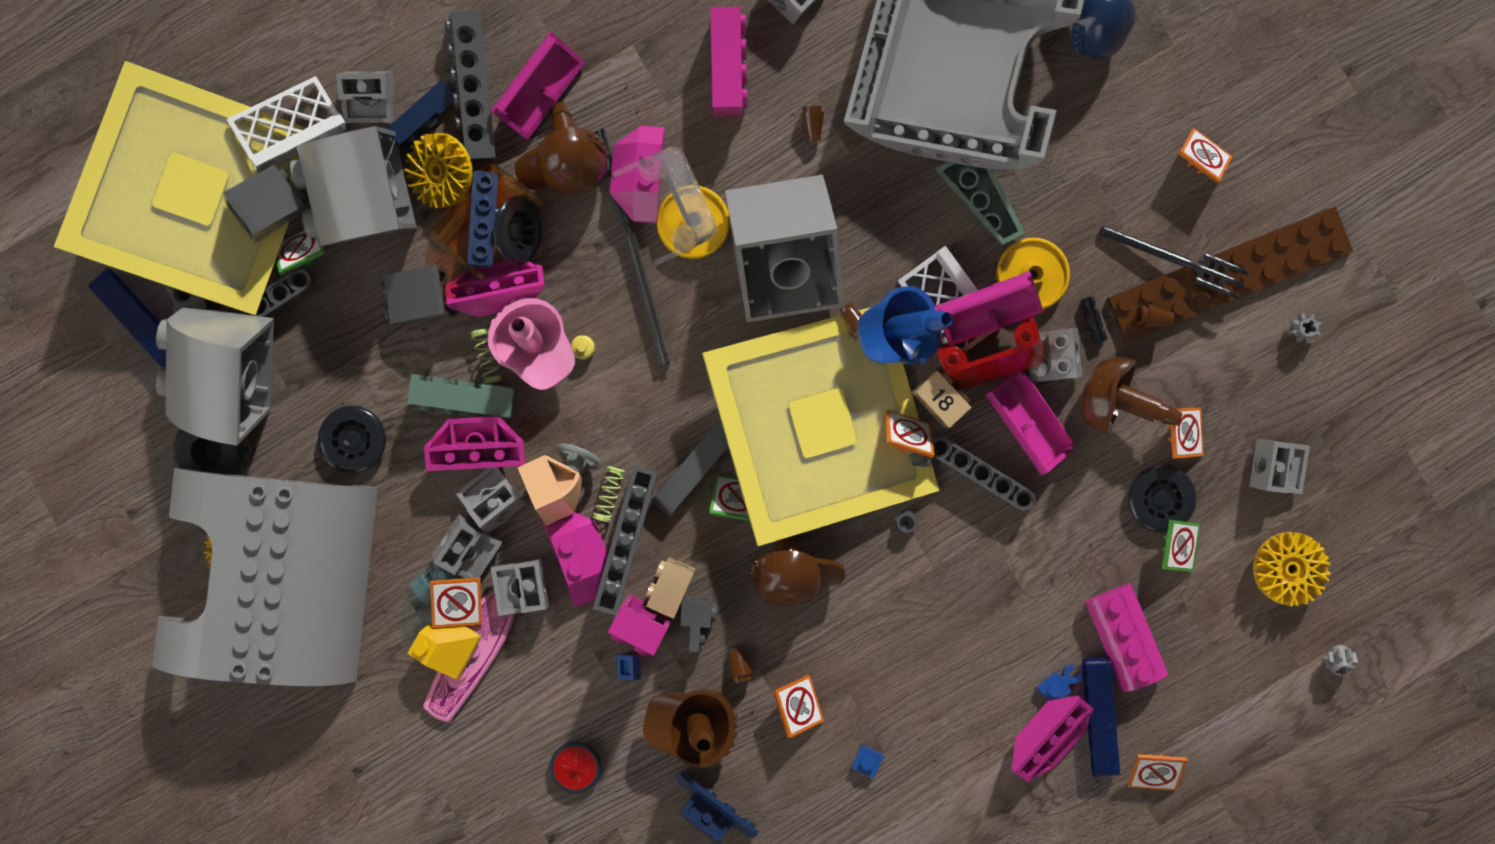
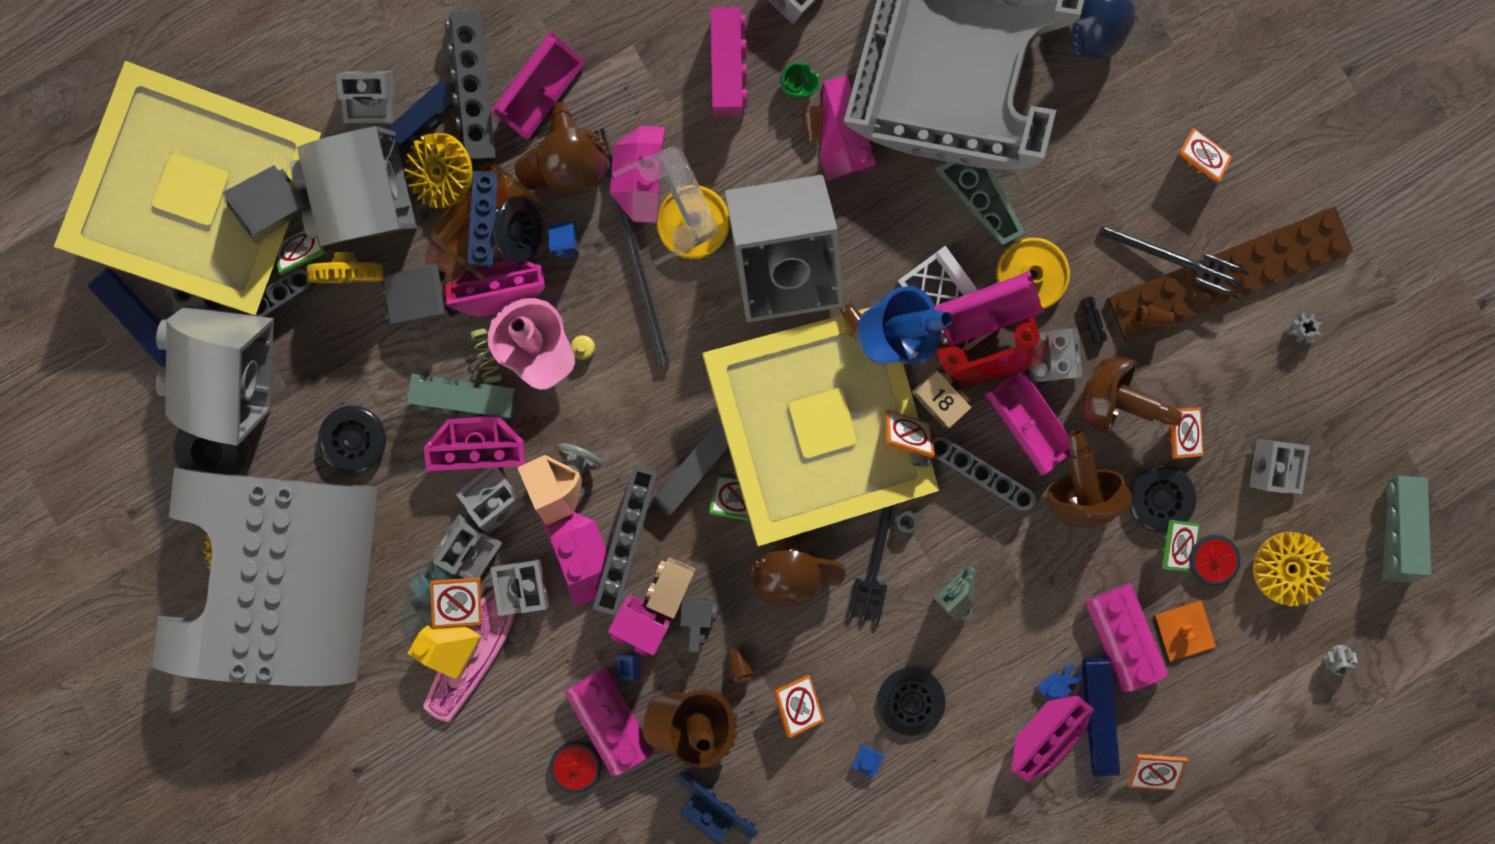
white fence [227,76,346,174] -> none
yellowish green piece [593,466,625,523] -> none
none -> yellow wheel [307,252,383,284]
none -> blue slope [549,221,579,260]
none -> dark pink container [563,666,654,777]
none -> green hair [780,62,819,100]
none -> dark pink wedge [820,75,876,183]
none -> black piece [847,505,893,630]
none -> black wheel [877,668,946,736]
none -> sand green wedge [934,565,975,622]
none -> reddish brown piece [1047,430,1132,528]
none -> orange piece [1154,600,1216,662]
none -> red wheel [1190,535,1240,586]
none -> sand green wedge [1382,476,1431,583]

